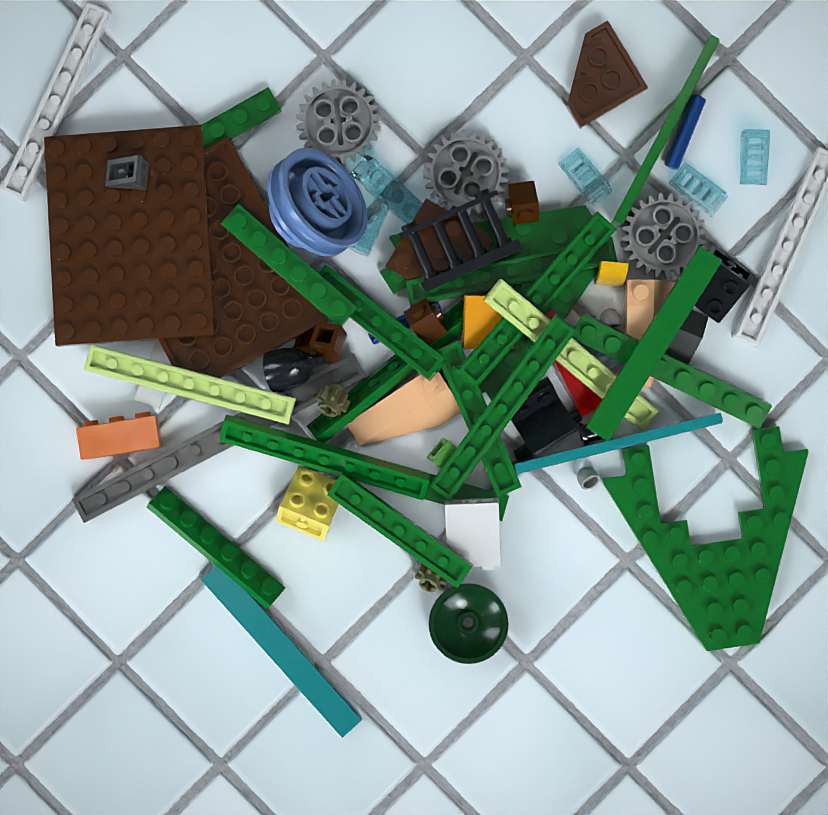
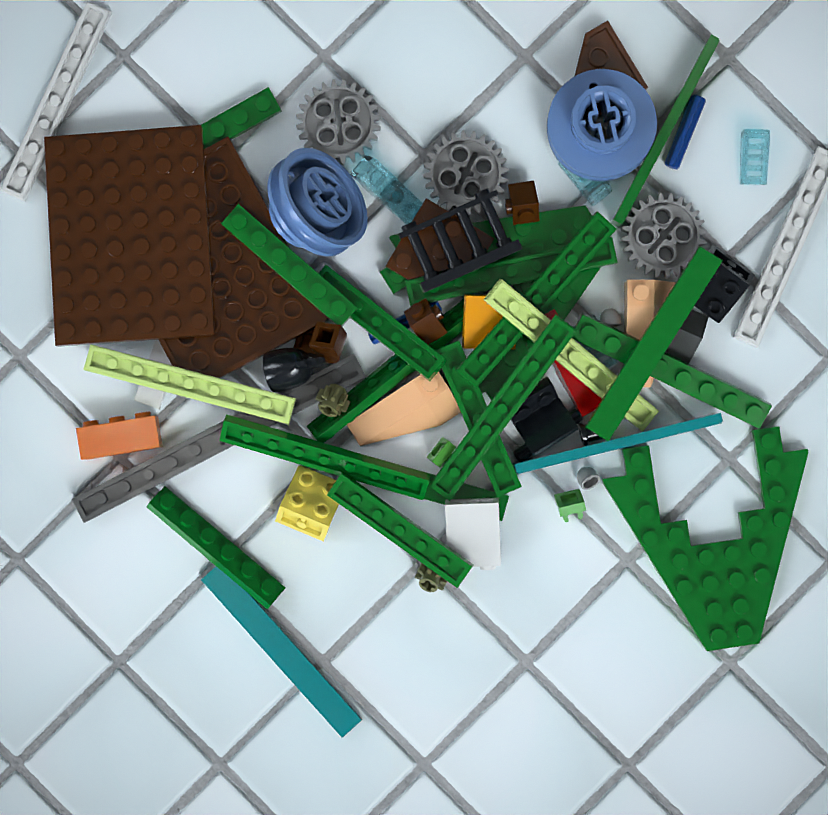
dark grey slope [105,155,149,190] -> none
clear light blue slope [349,204,389,257] -> none
dark green dish [428,583,509,664] -> none
yellow slope [595,261,629,287] -> none
clear light blue slope [669,162,728,217] -> none
none -> medium blue wheel [547,69,657,181]
none -> bright green tile [554,489,586,522]

